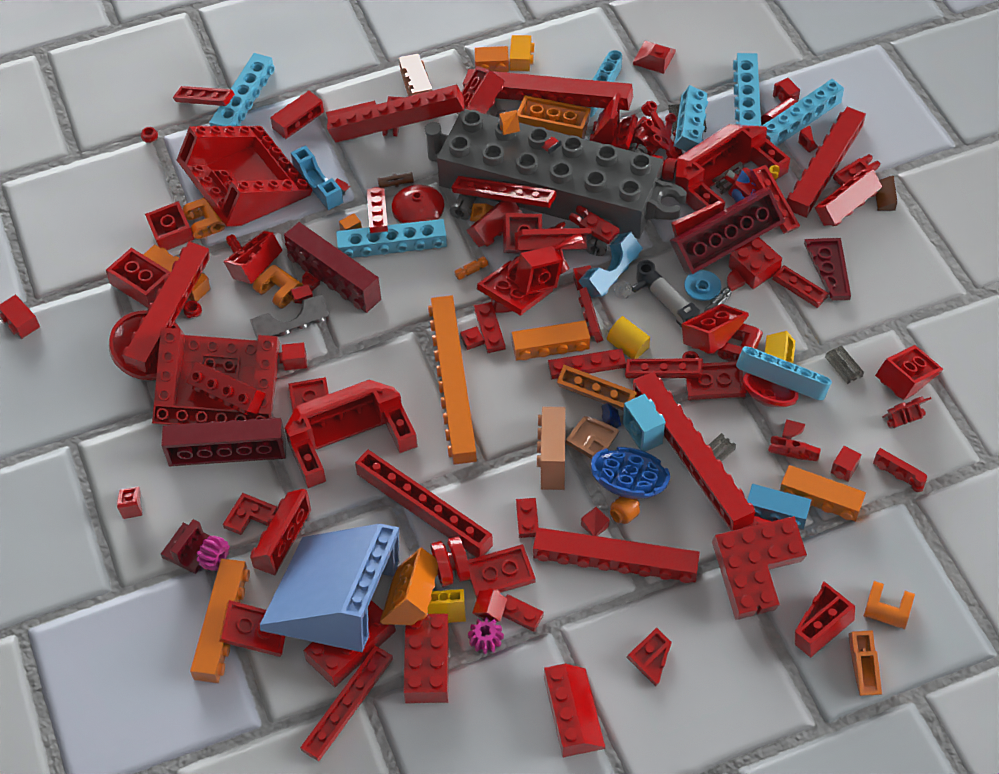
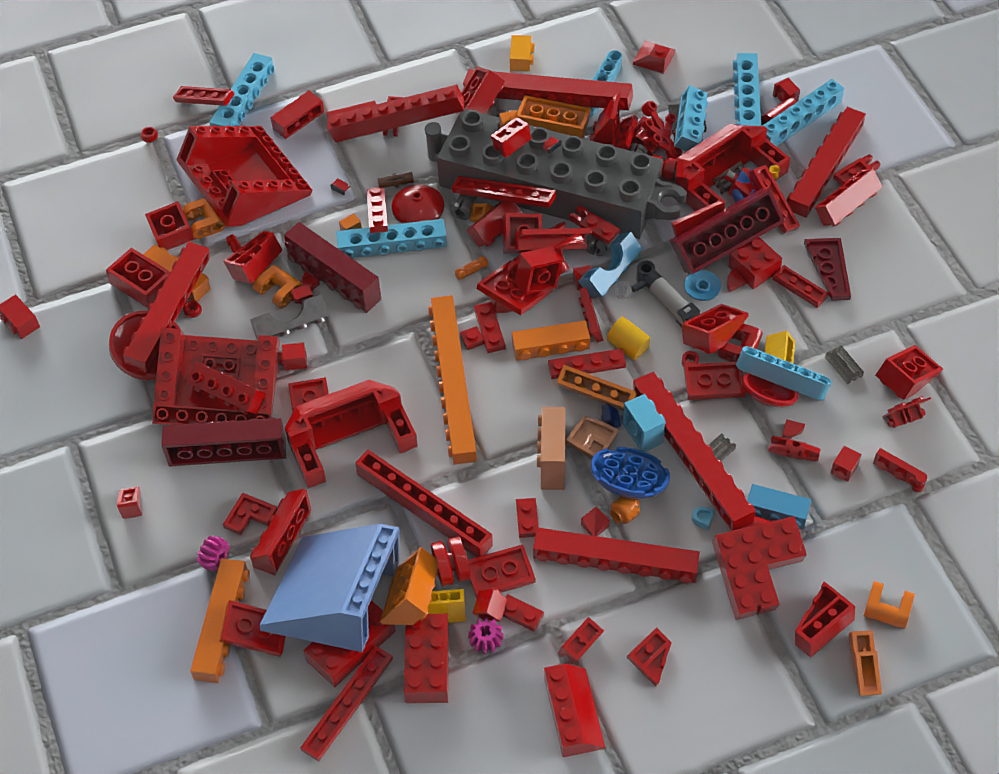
dark red bracket [161,519,210,574] -> none
dark azure arch [291,145,343,210] -> none
wedge [399,54,432,96] -> none
orange brick [475,46,509,72] -> none
red tile [625,358,703,378] -> none
dark grey axle [704,287,732,312] -> none
orange brick [780,465,866,522] -> none
red slope [798,126,818,153] -> none
reddish brown slope [875,176,897,211] -> none
none -> red hinge [491,117,532,158]
none -> red hinge [558,617,604,664]
none -> medium azure tile [692,507,715,530]

